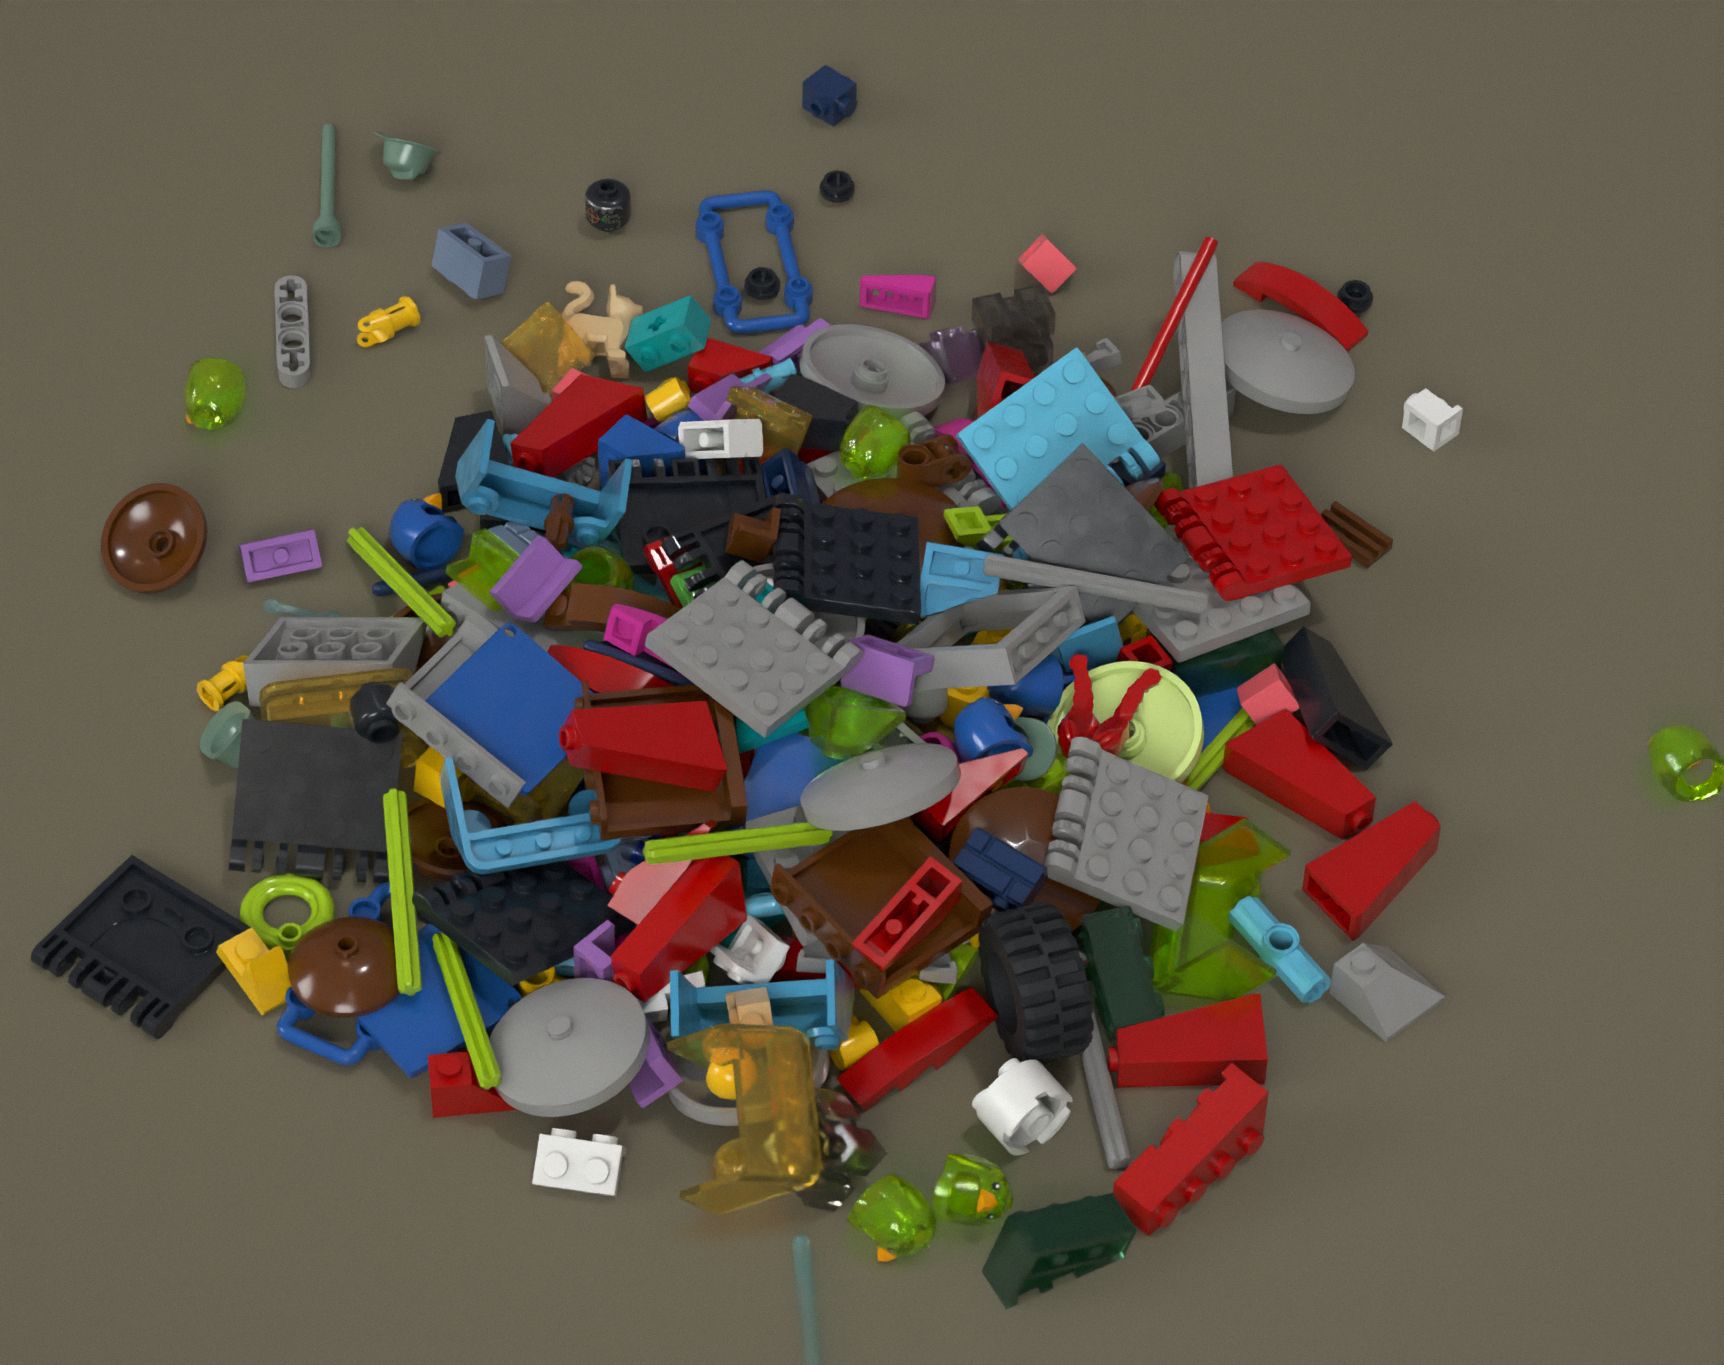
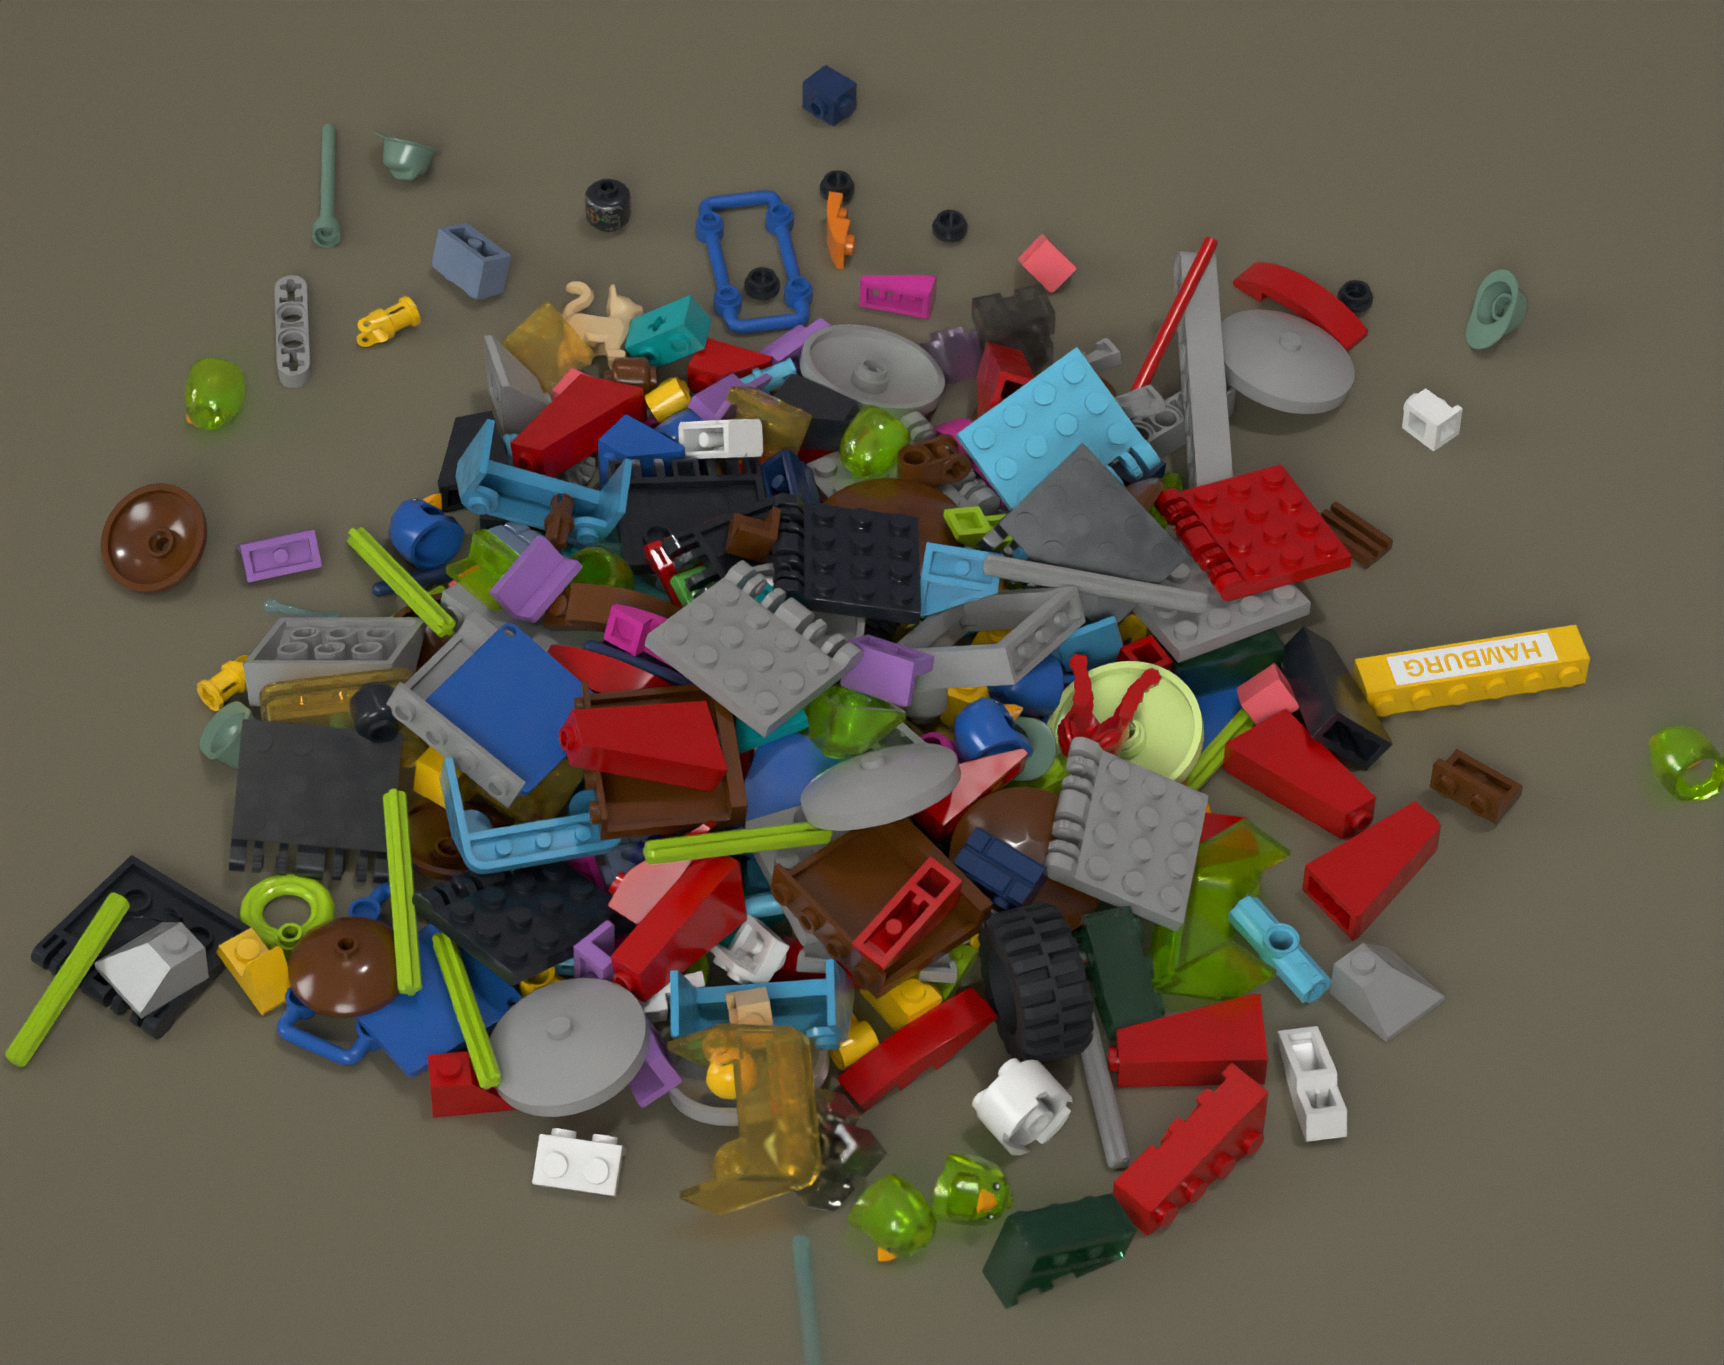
none -> lime axle [5,892,130,1068]
none -> light grey slope [94,922,209,1018]
none -> reddish brown head [605,357,658,404]
none -> orange slope [827,192,856,270]
none -> black plate [932,210,968,242]
none -> white slope [1278,1026,1347,1142]
none -> yellow brick [1352,624,1590,717]
none -> reddish brown bracket [1430,749,1523,824]
none -> sand green piece [1465,269,1528,350]

